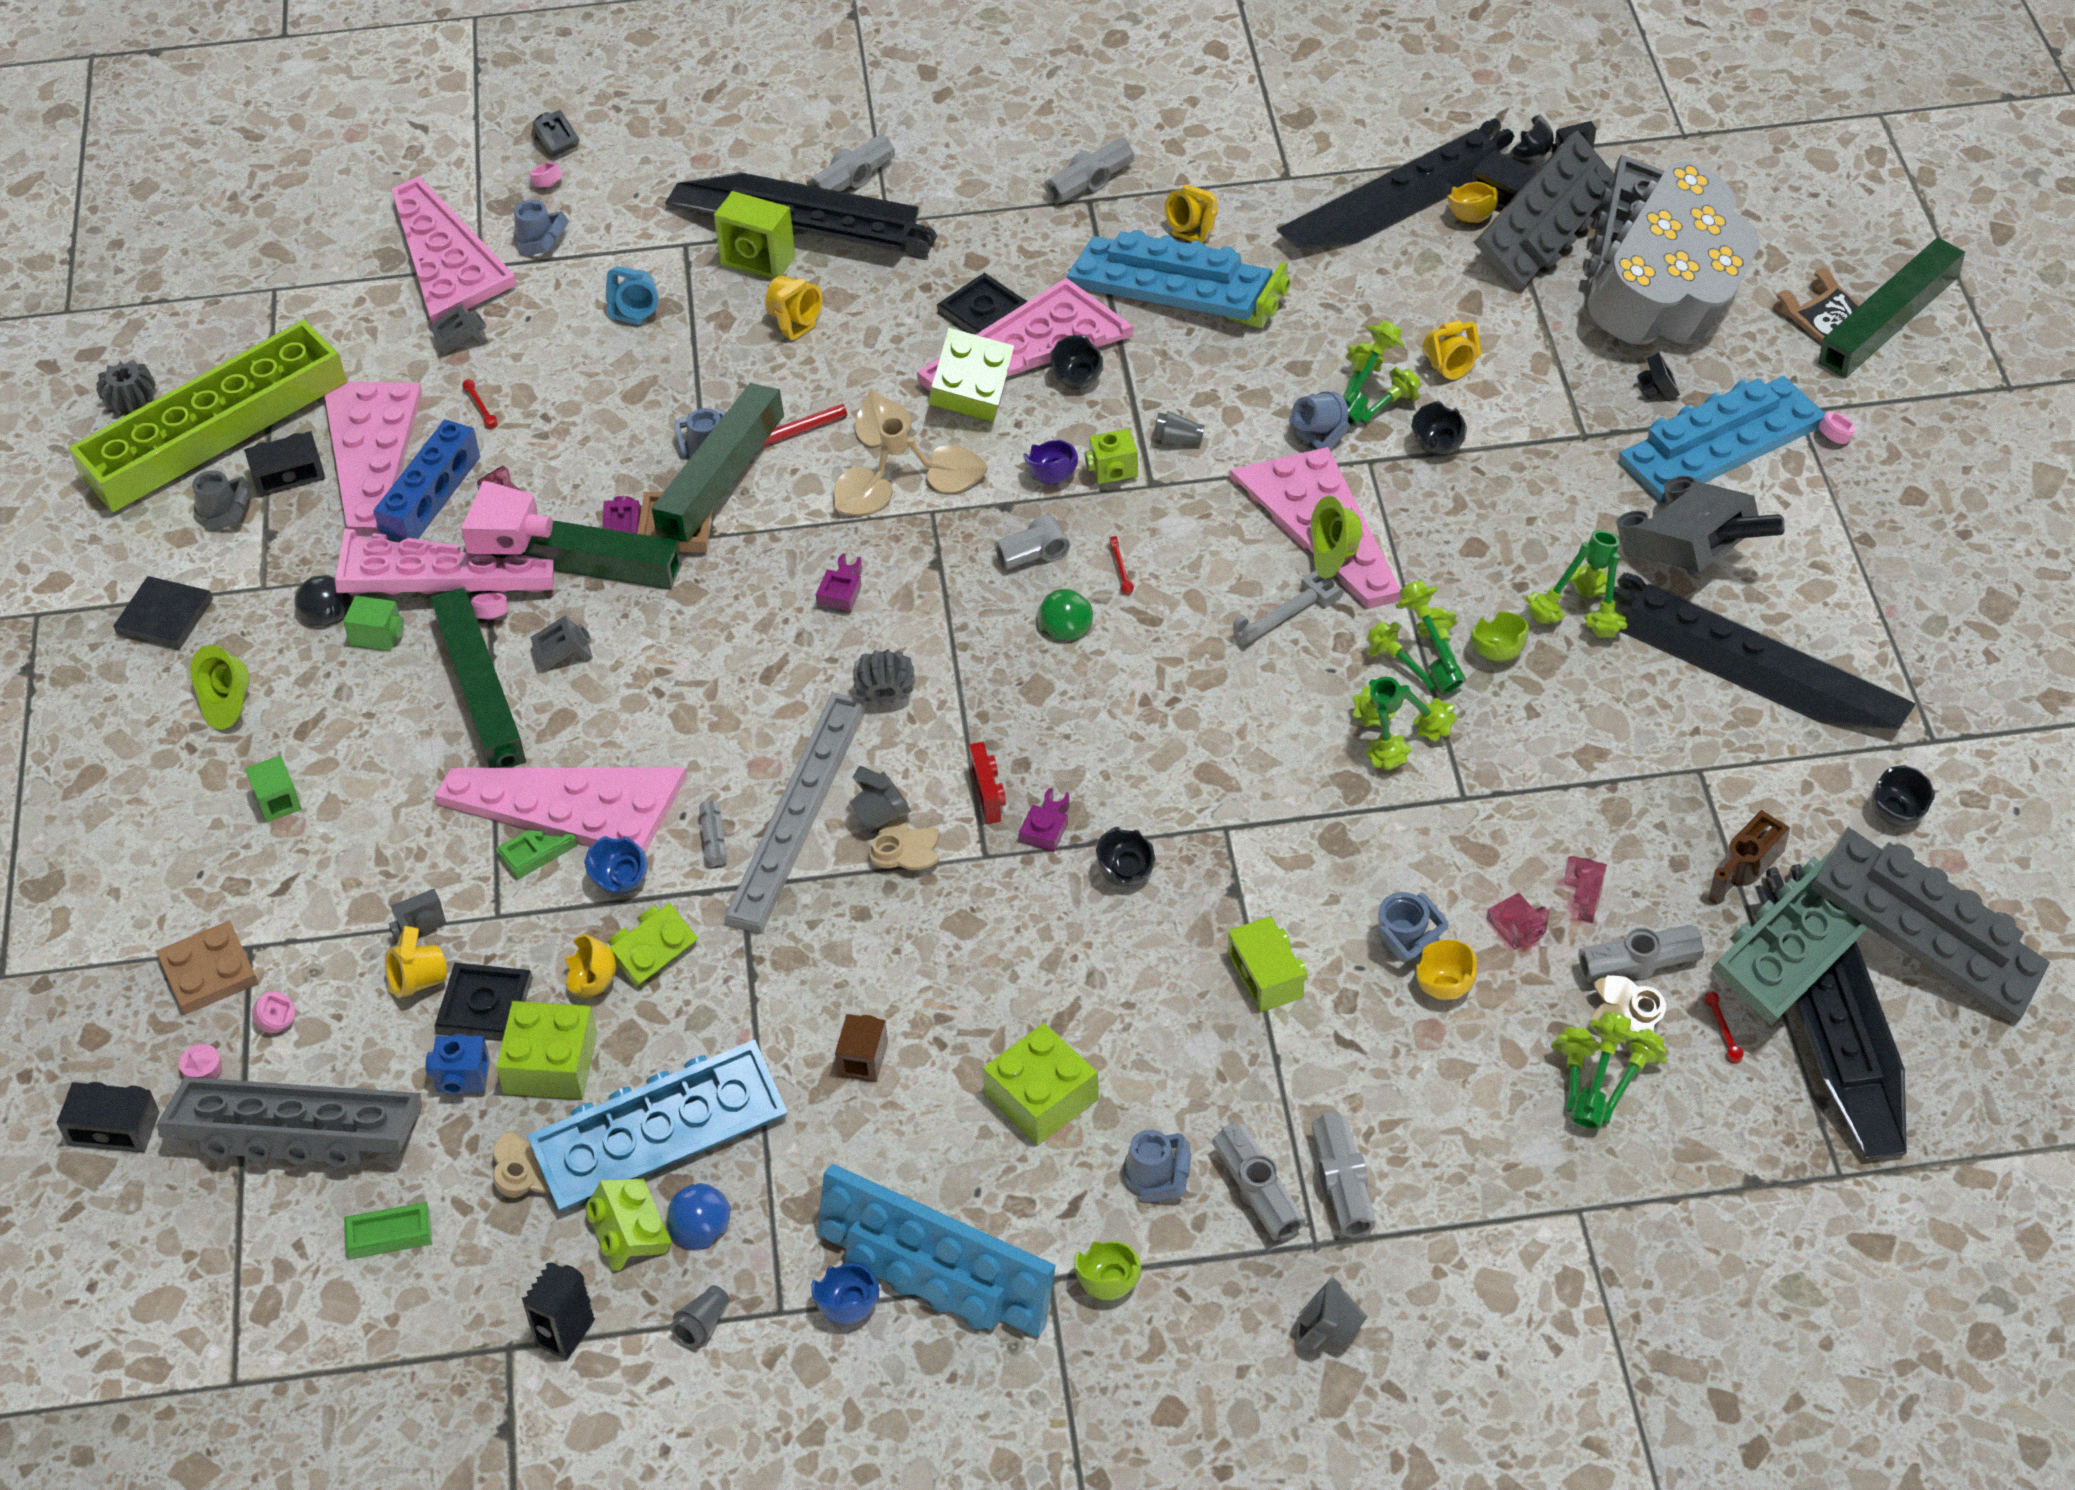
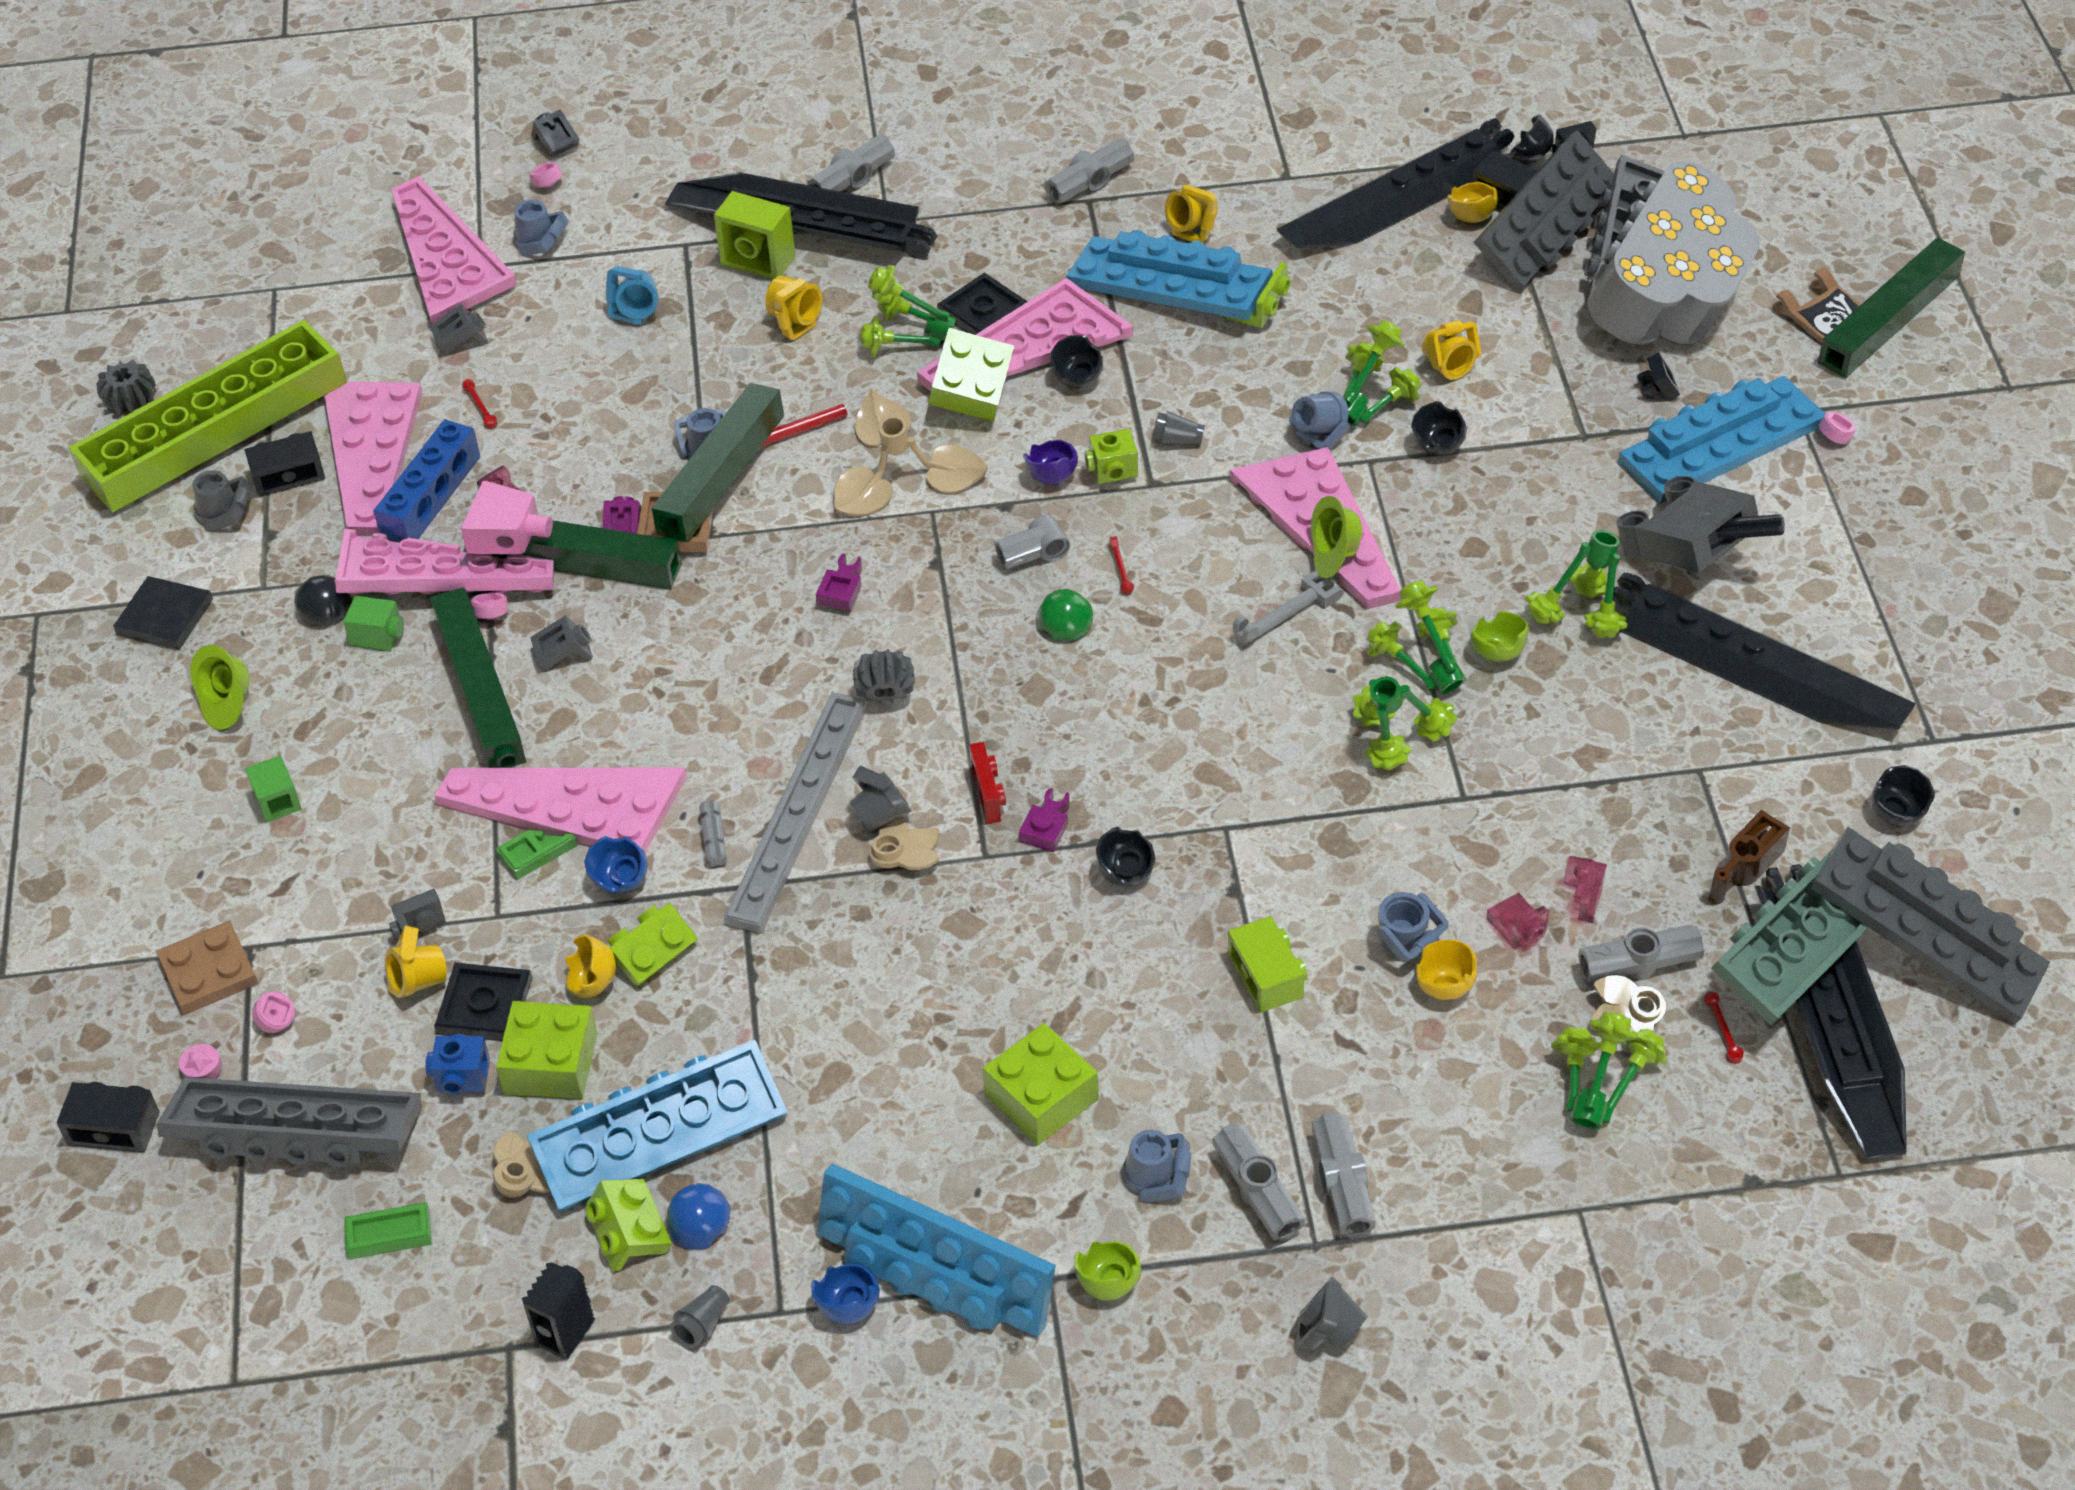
reddish brown brick [835,1014,888,1082] -> none
none -> lime plant [860,264,956,357]

